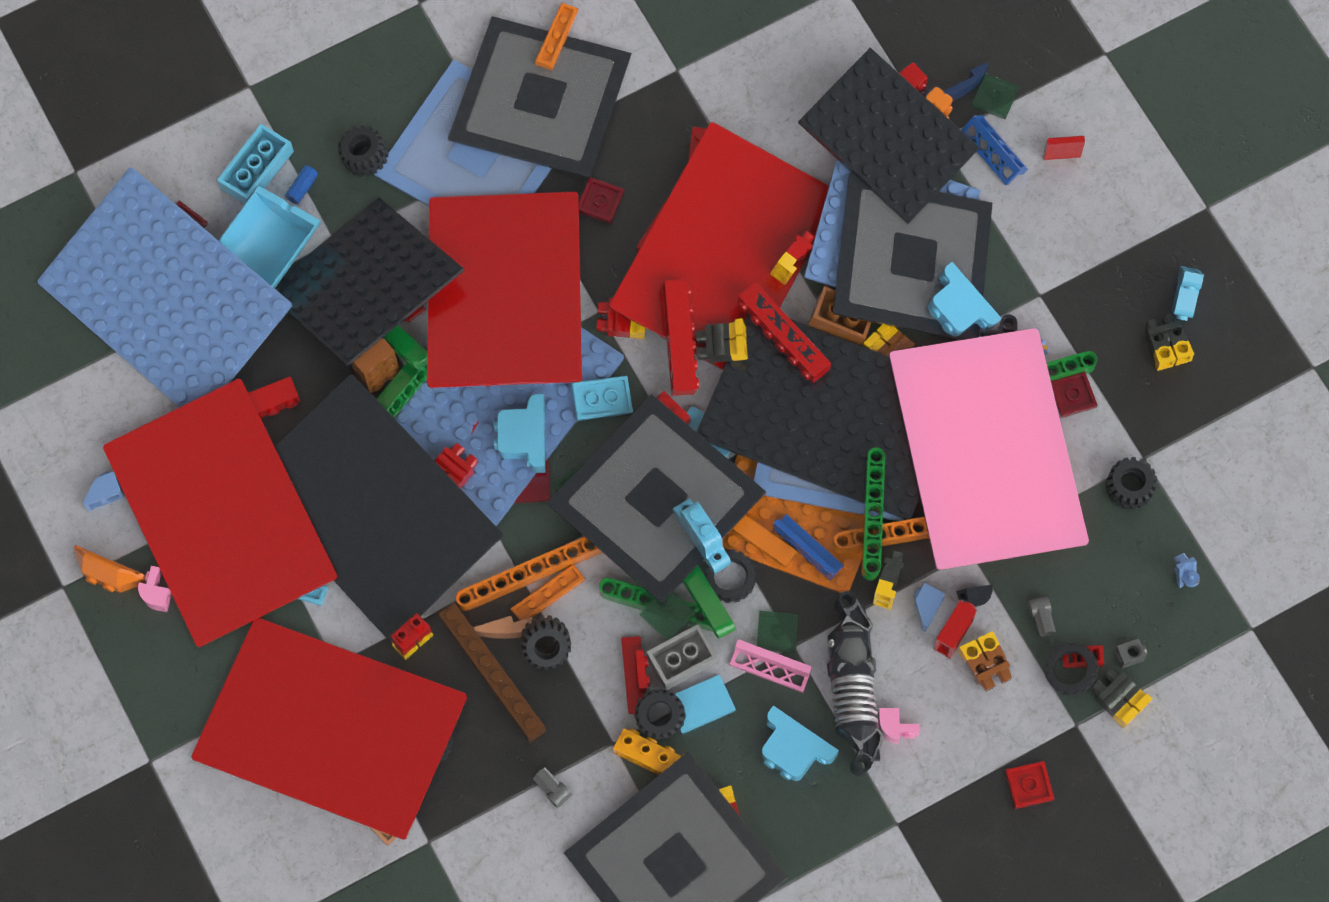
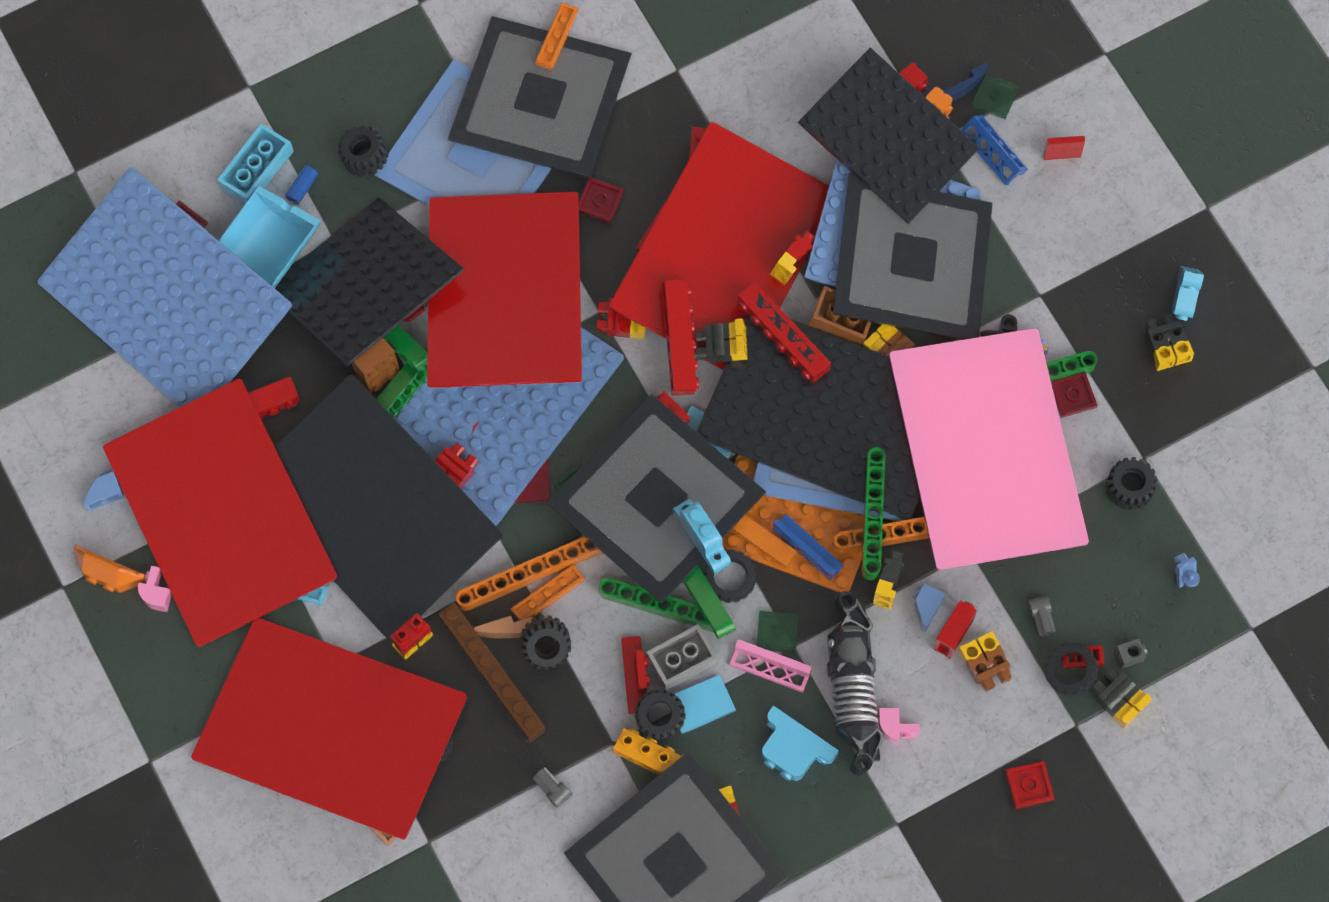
medium azure brick [494,394,546,473] -> none
medium azure tile [571,376,633,421] -> none
clear green plate [640,593,695,640] -> none
medium azure brick [928,262,1002,337] -> none
black brick [956,584,993,607] -> none

